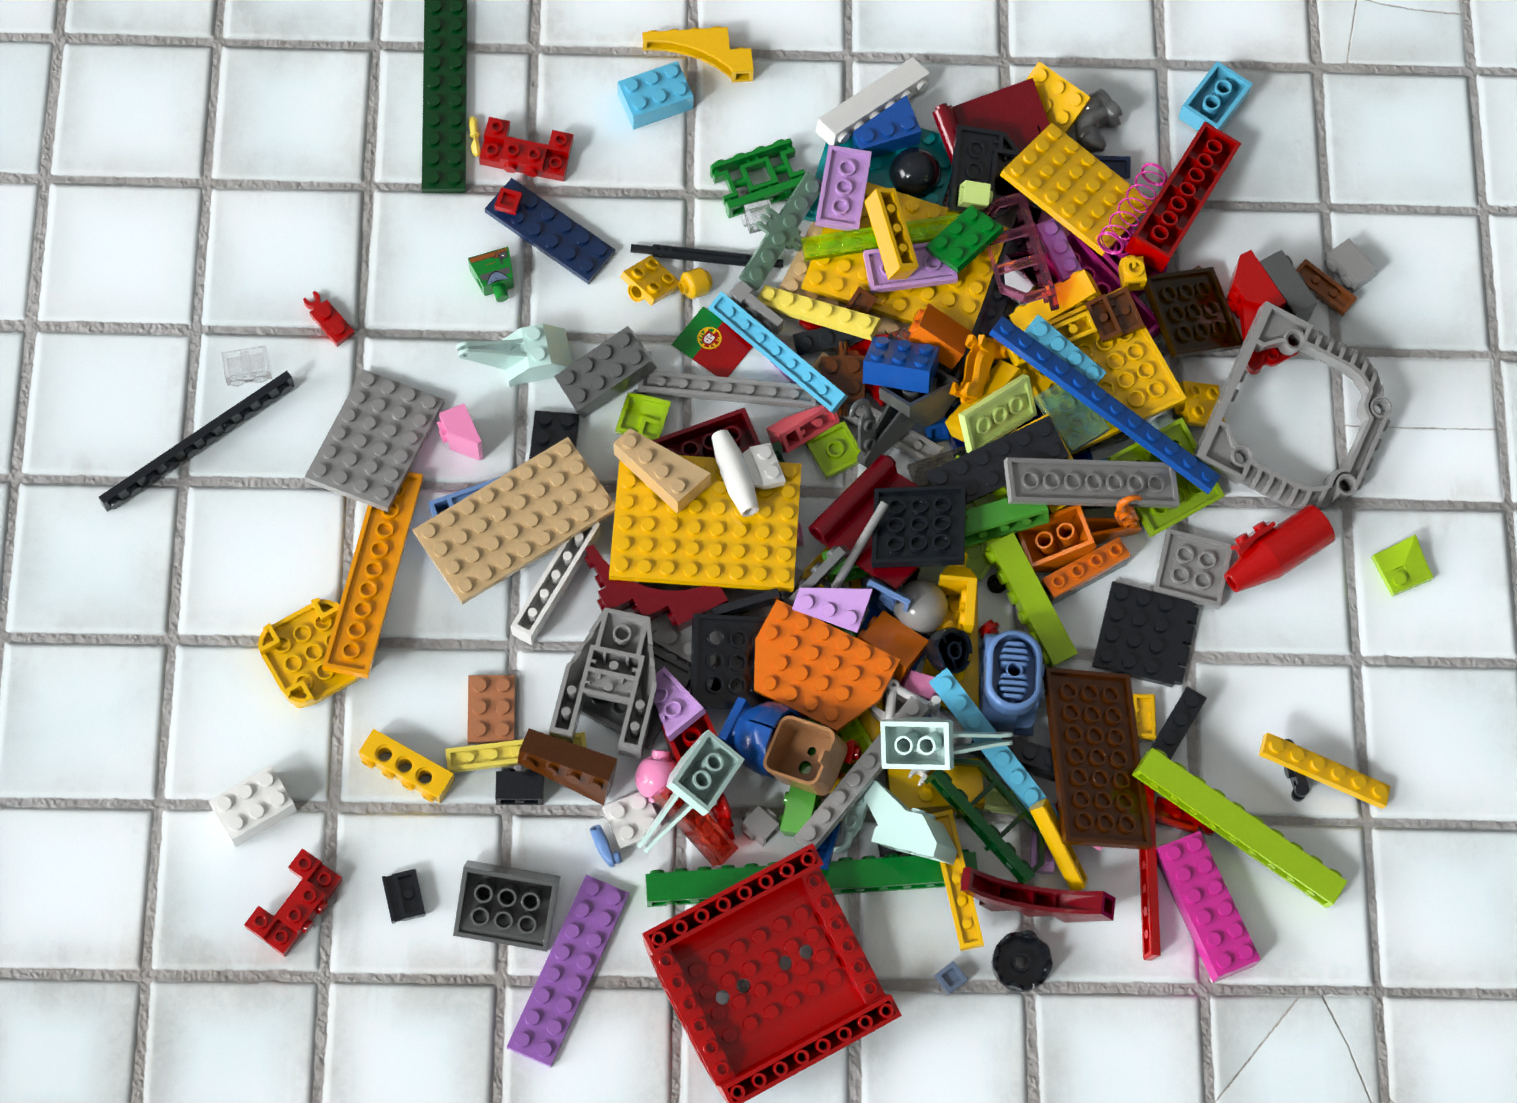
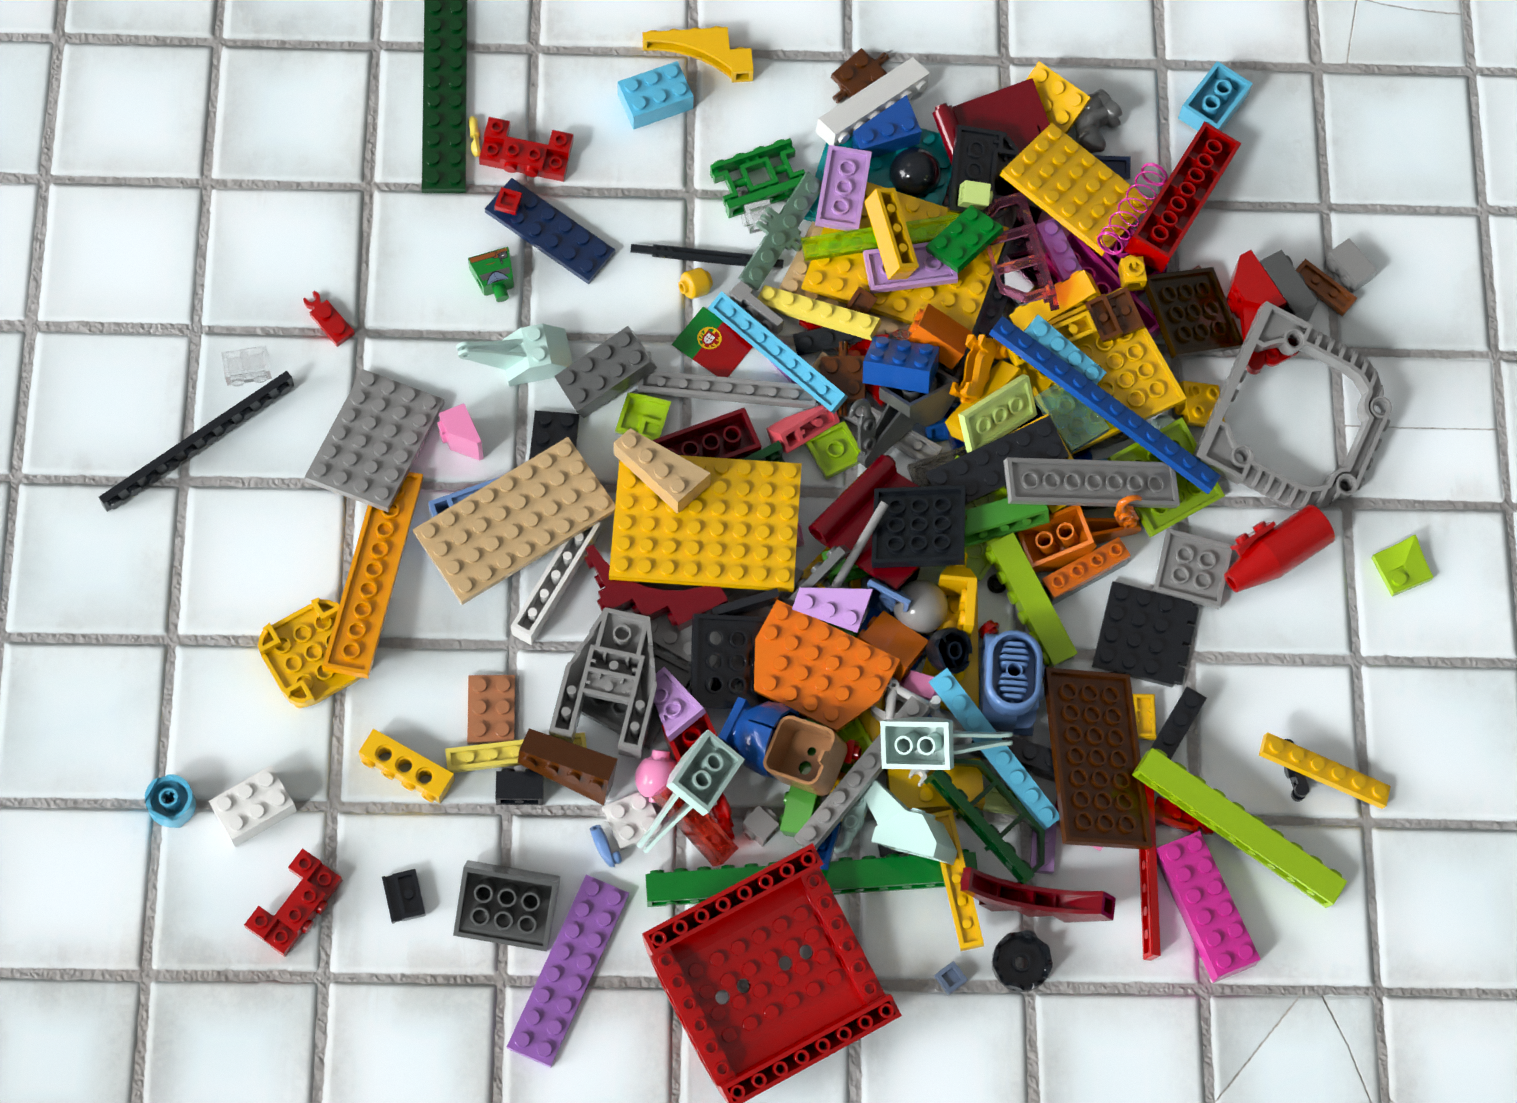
yellow plate [620,255,680,306] -> none
white plate [711,430,786,517] -> none
yellow brick [1029,798,1088,891] -> none
none -> medium azure brick [145,774,196,828]
none -> reddish brown plate [831,48,889,104]

